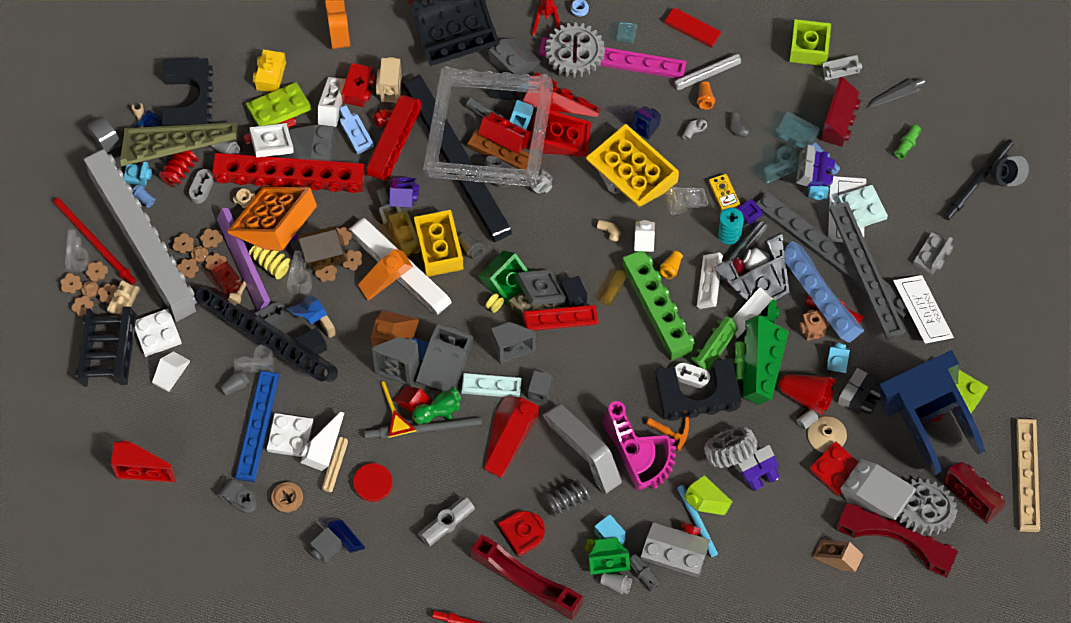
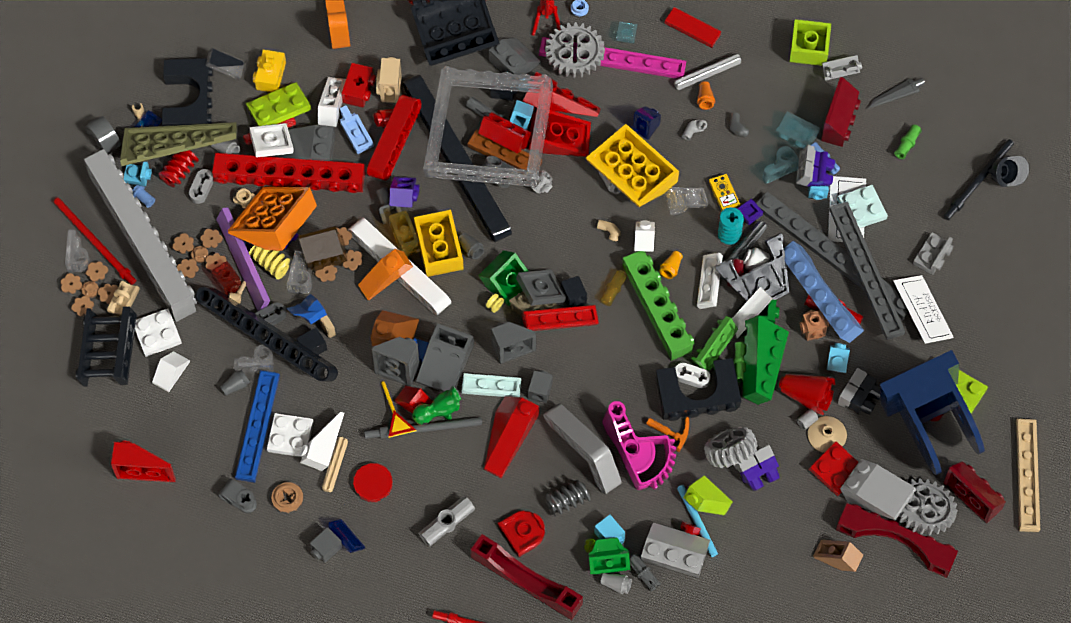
none -> tile [206,48,244,79]

